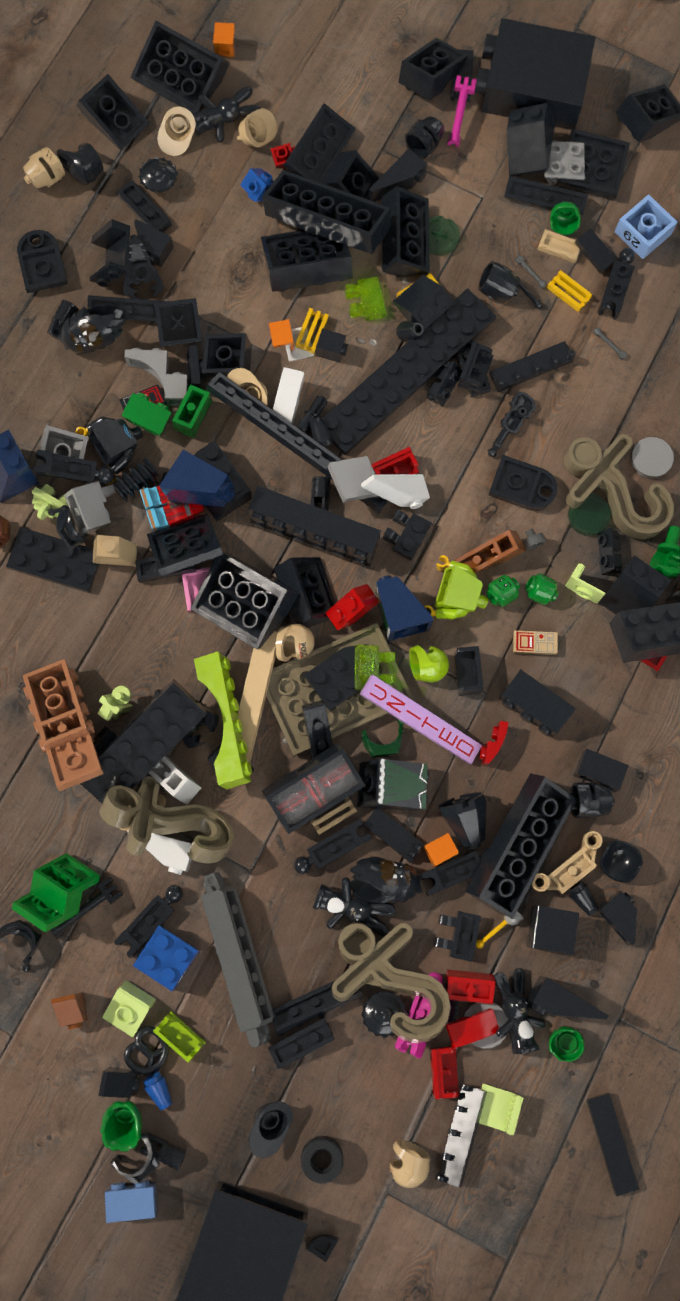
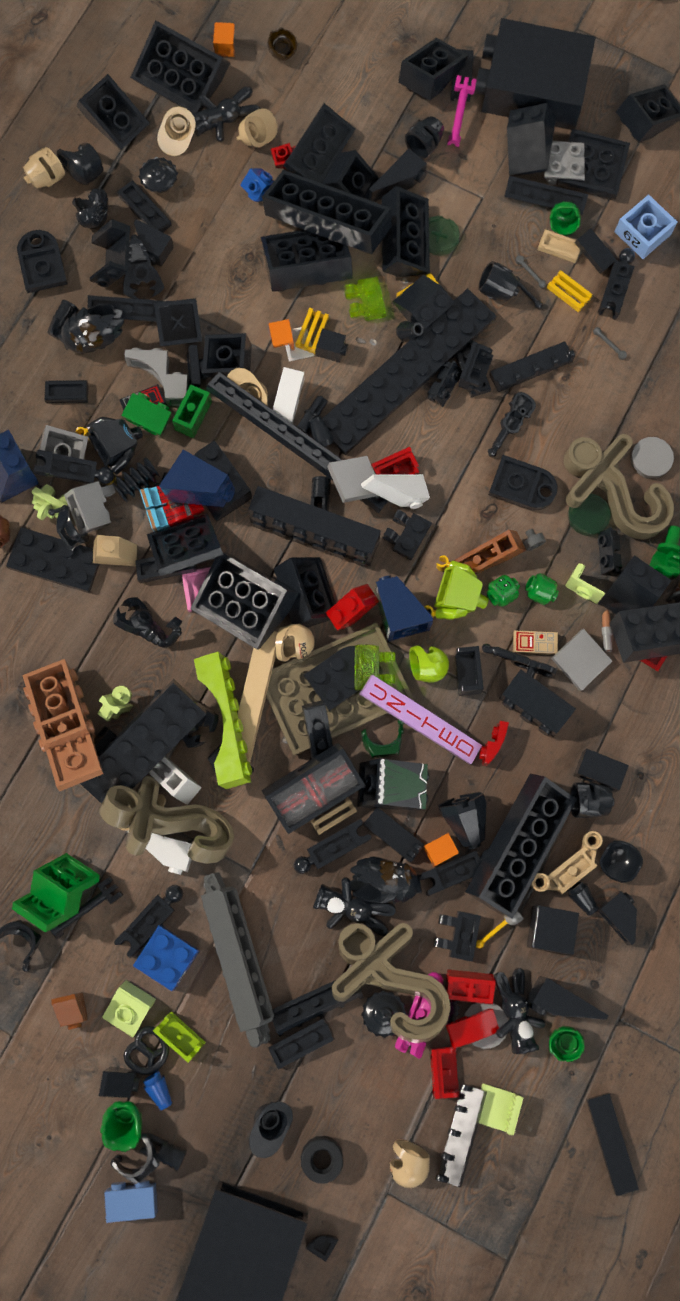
none -> black tile [45,380,88,403]
none -> black hair [72,189,108,228]
none -> black animal [113,597,182,648]
none -> dark brown hair [267,27,298,60]
none -> black piece [482,644,557,678]
none -> light grey tile [551,629,612,691]
none -> light grey piece [602,610,613,652]

